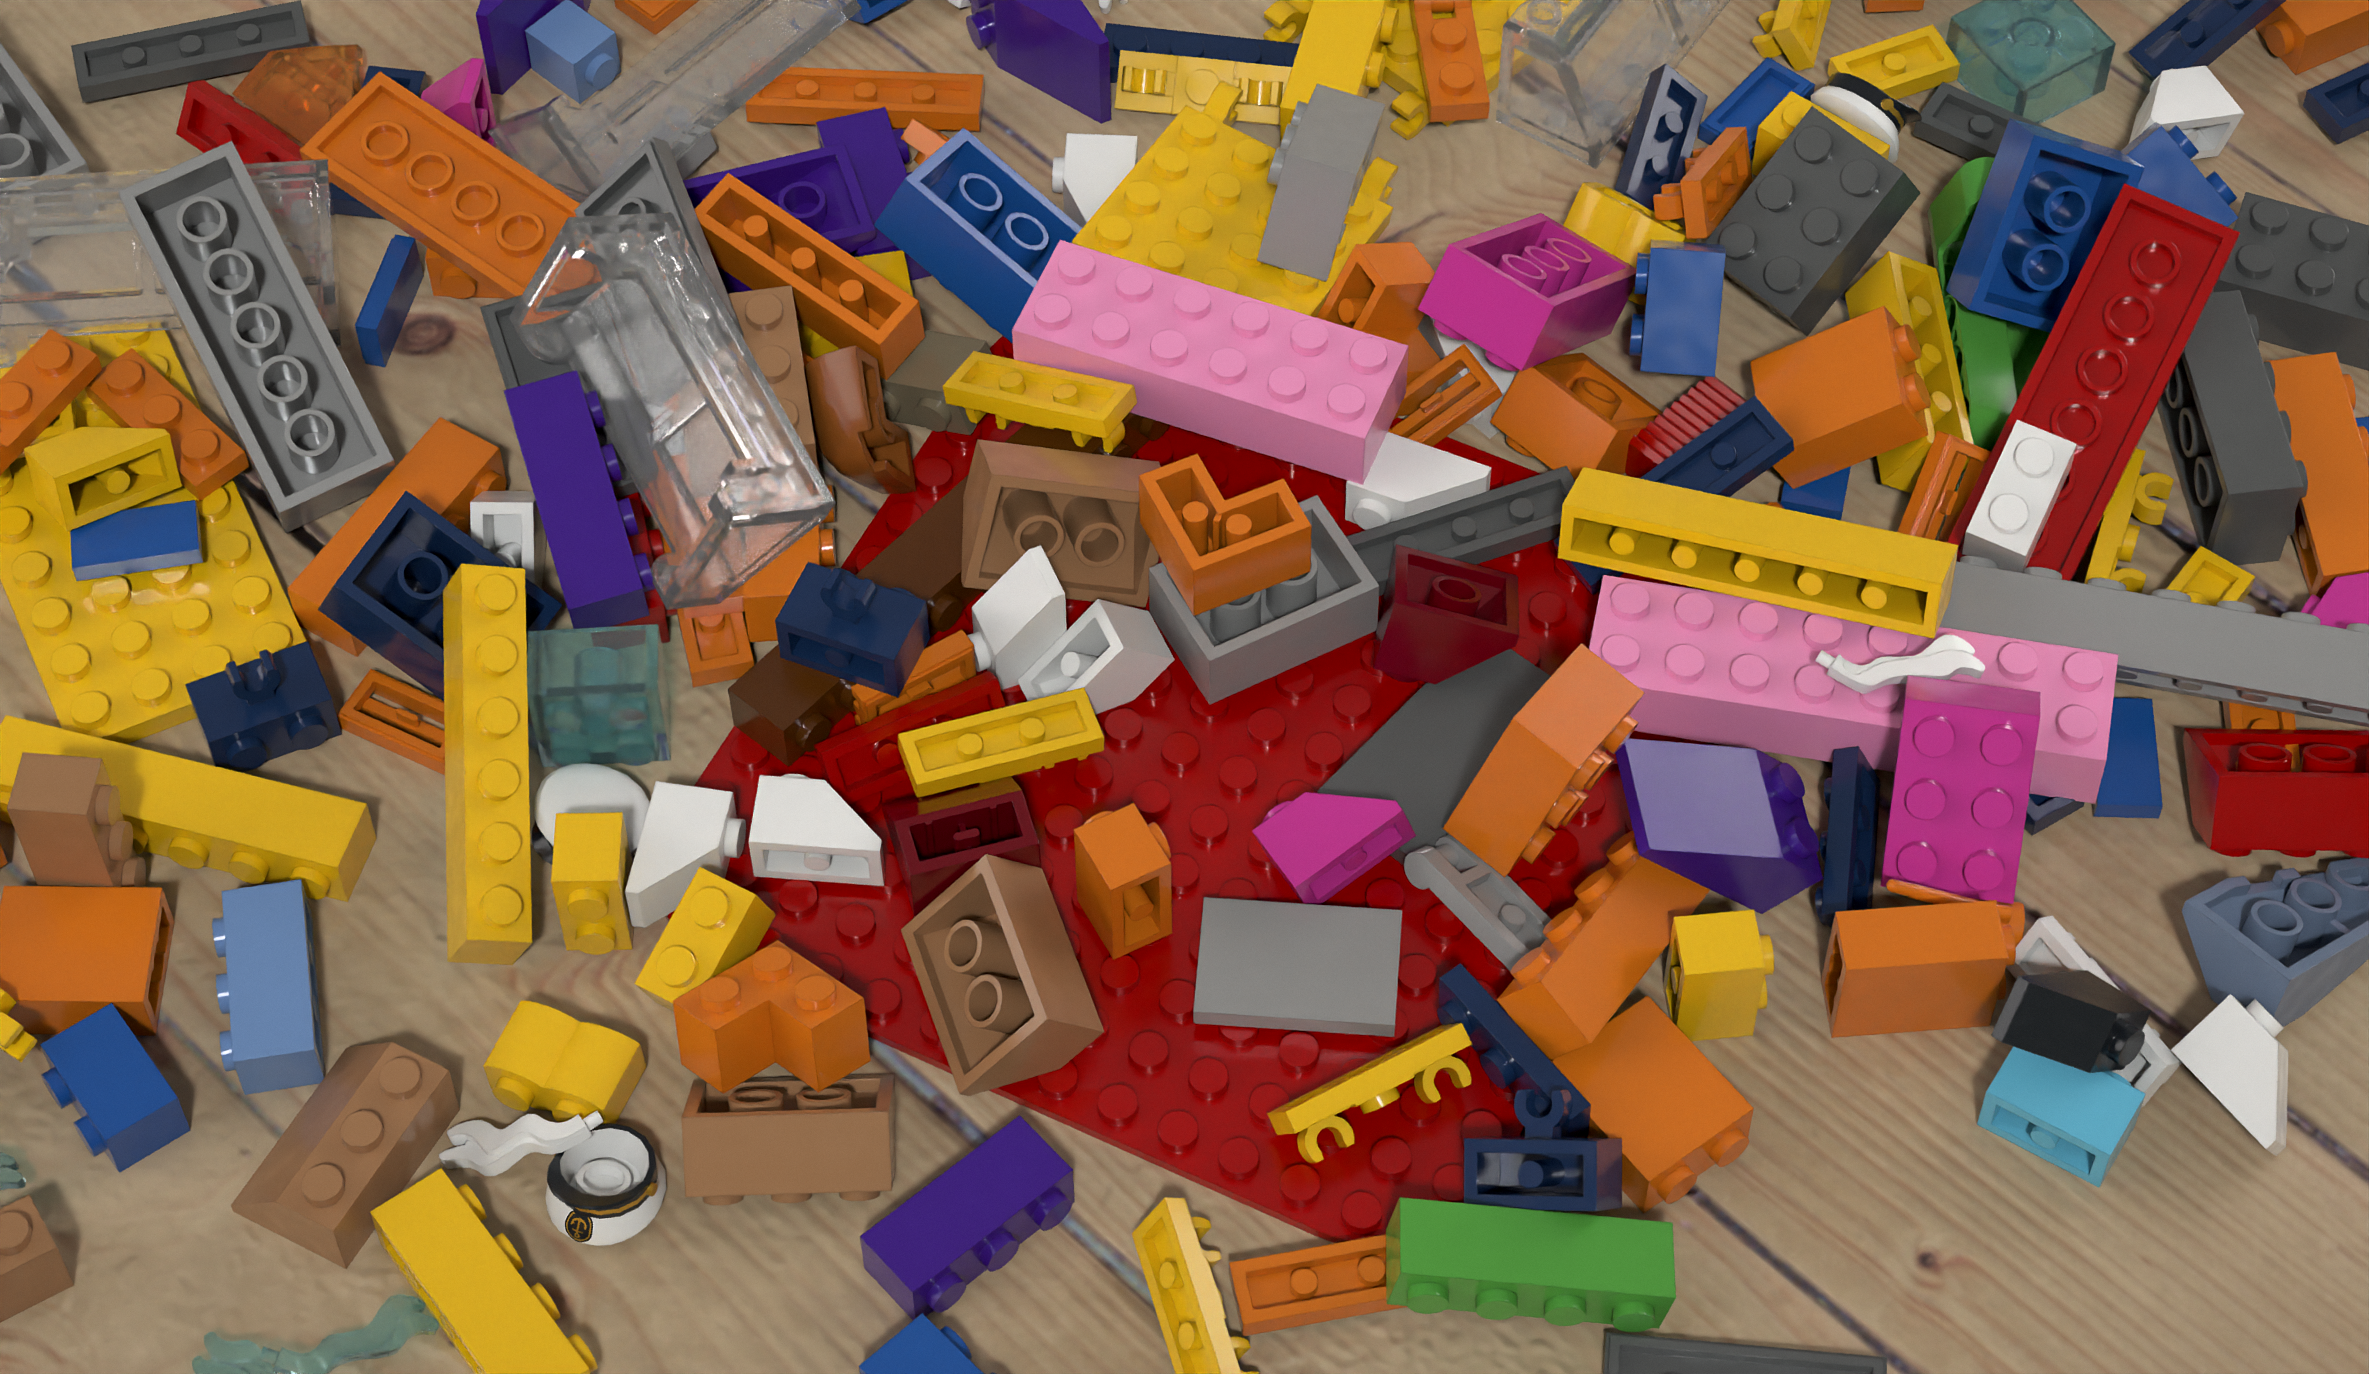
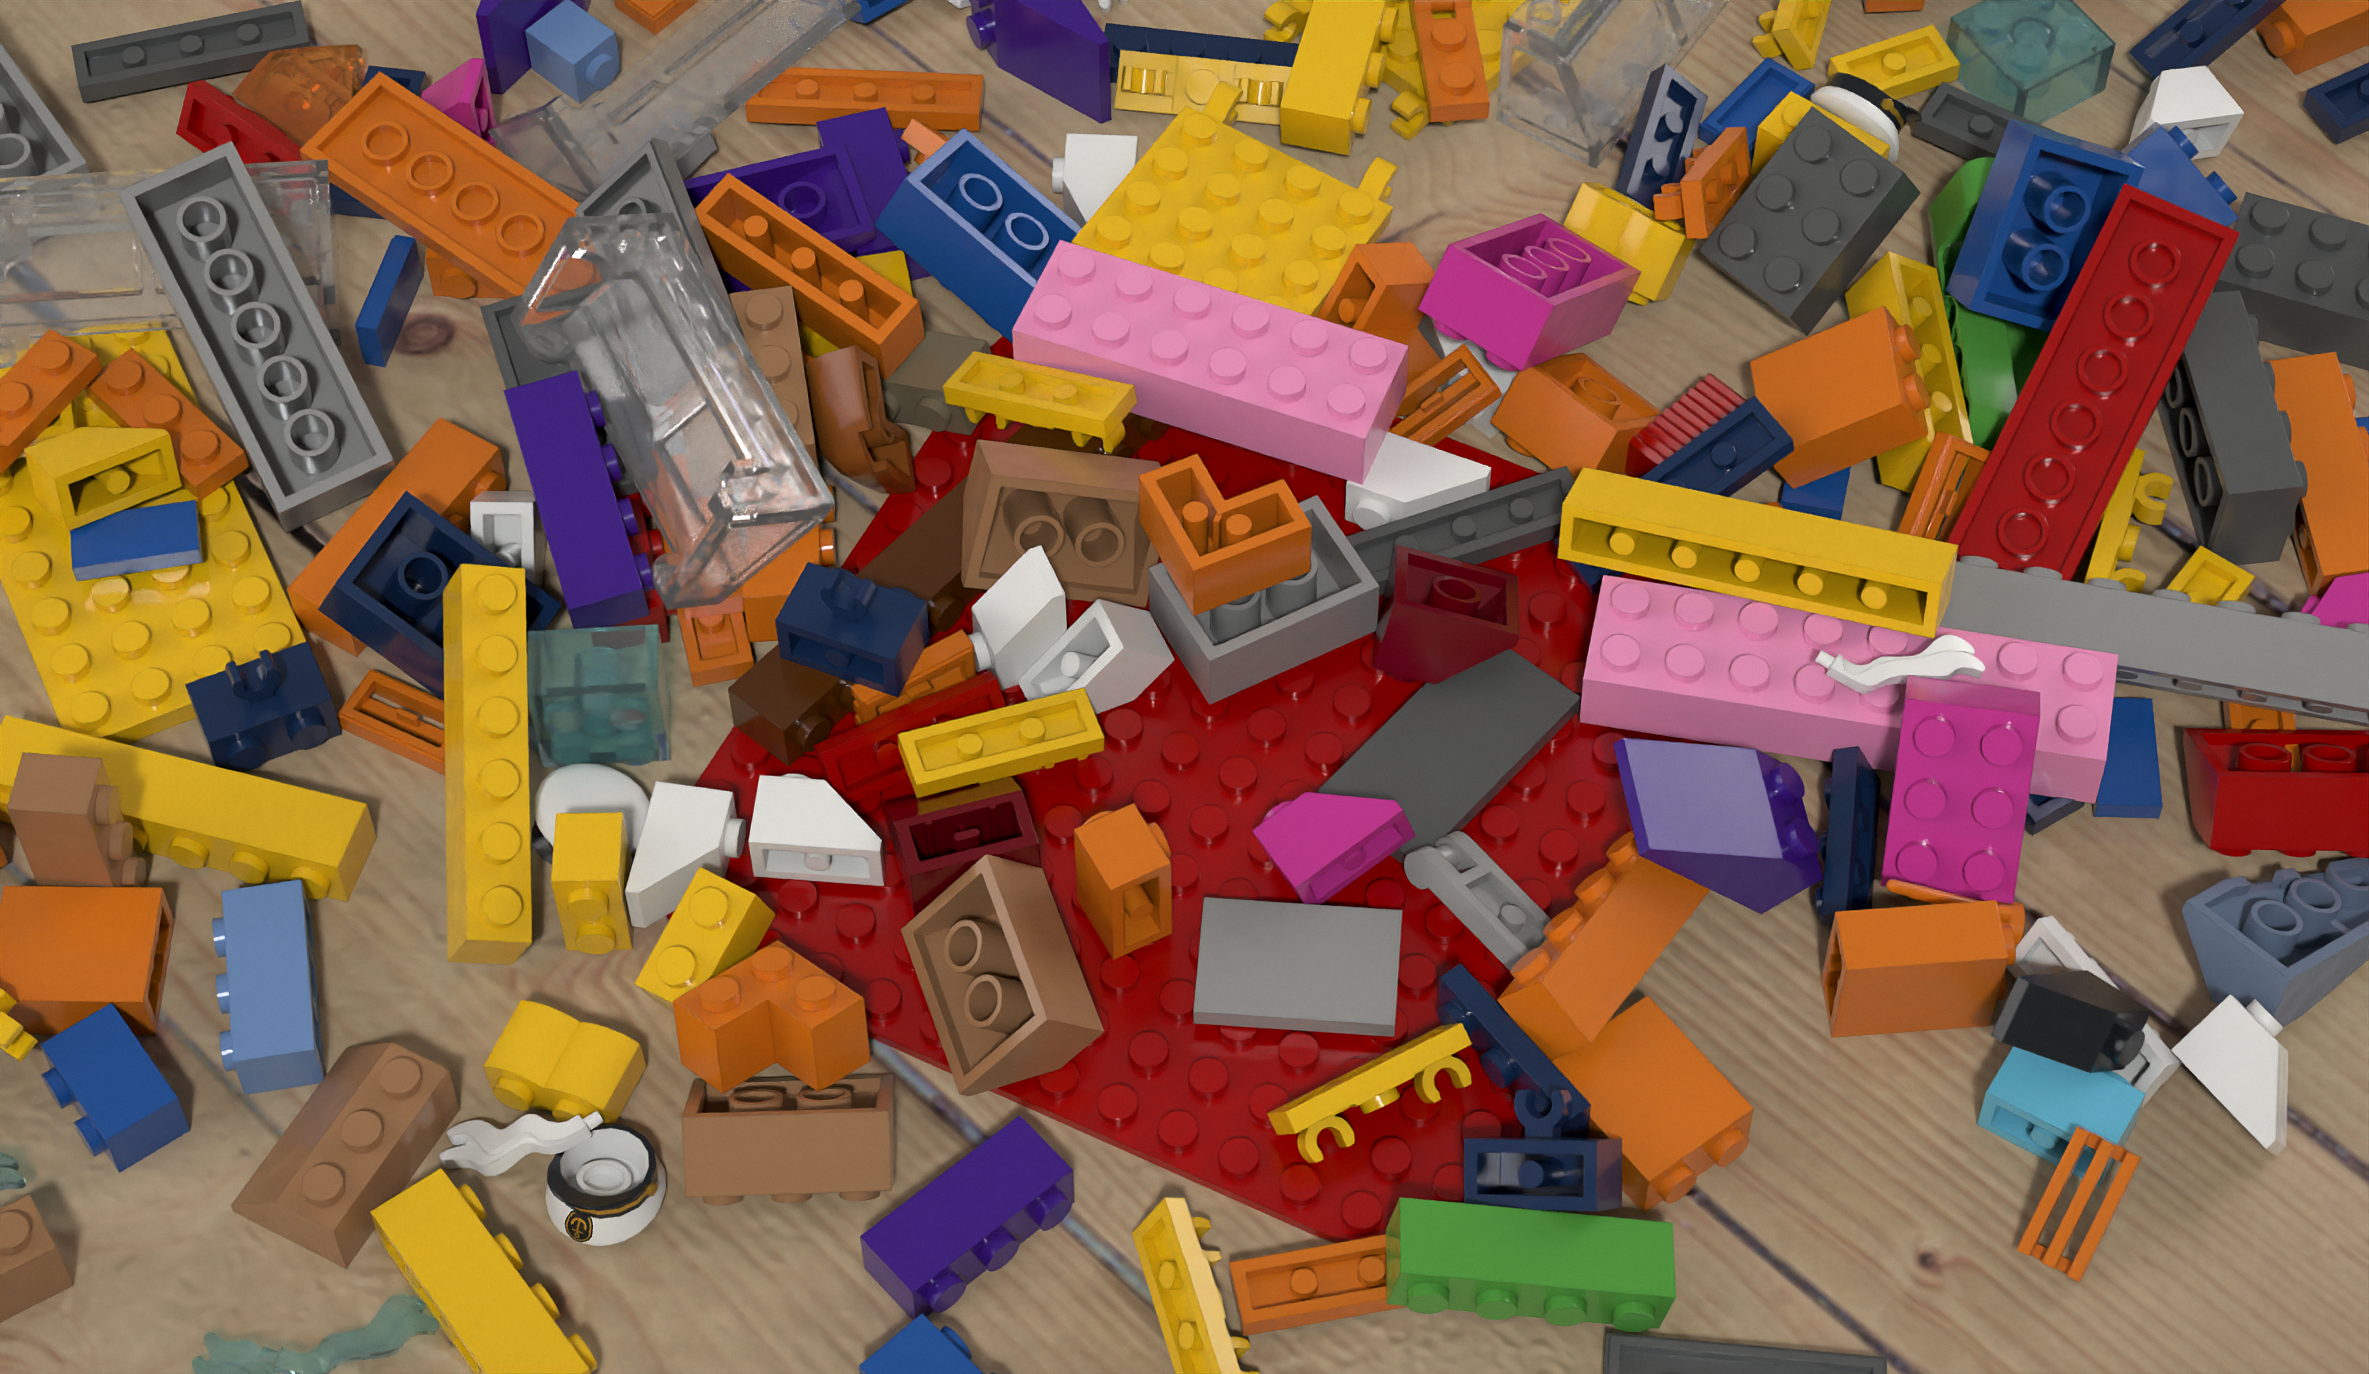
light grey wedge [1257,84,1385,282] -> none
orange brick [1443,643,1645,878] -> none
blue brick [1629,239,1726,377] -> none
yellow brick [1663,909,1774,1041] -> none
white brick [1962,420,2077,573] -> none
none -> orange tile [2016,1126,2143,1282]

